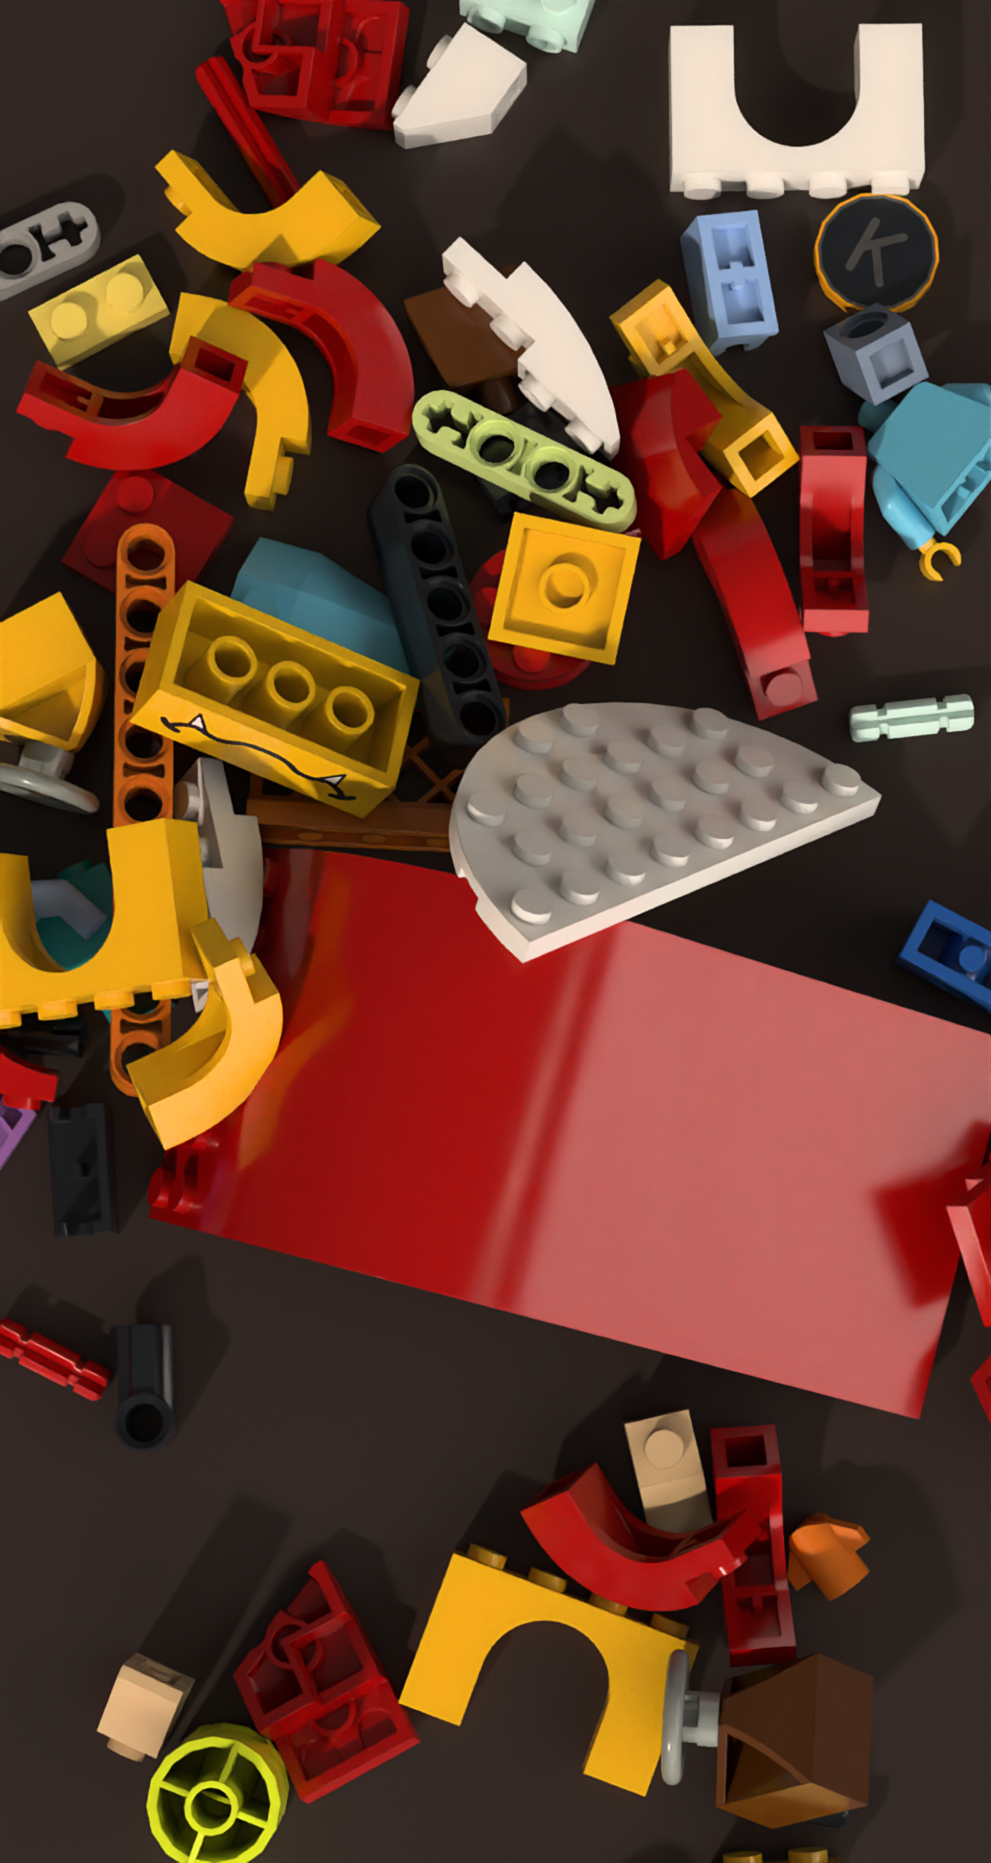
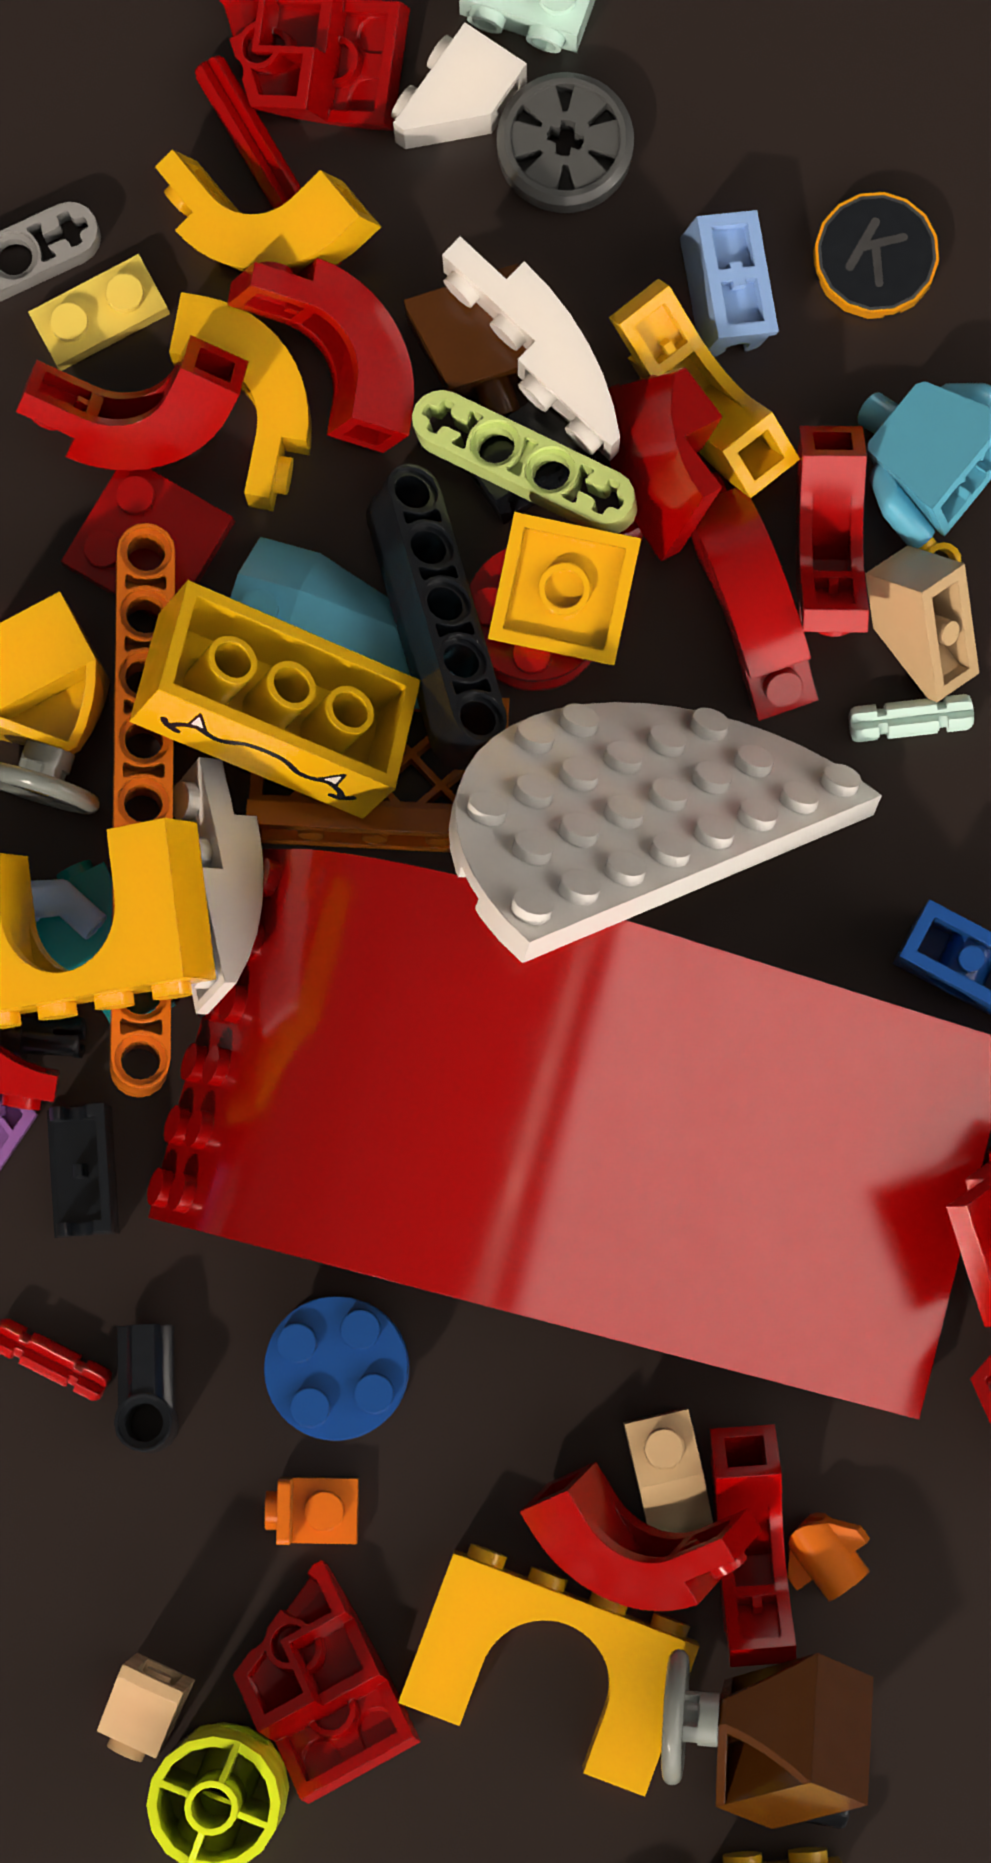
yellow arch [126,917,283,1150] -> none
white arch [668,23,925,200] -> none
sand blue brick [823,302,929,406] -> none
none -> blue wheel [264,1297,409,1441]
none -> orange bracket [265,1476,359,1545]
none -> dark grey wheel [497,72,634,213]
none -> tan slope [865,545,980,702]

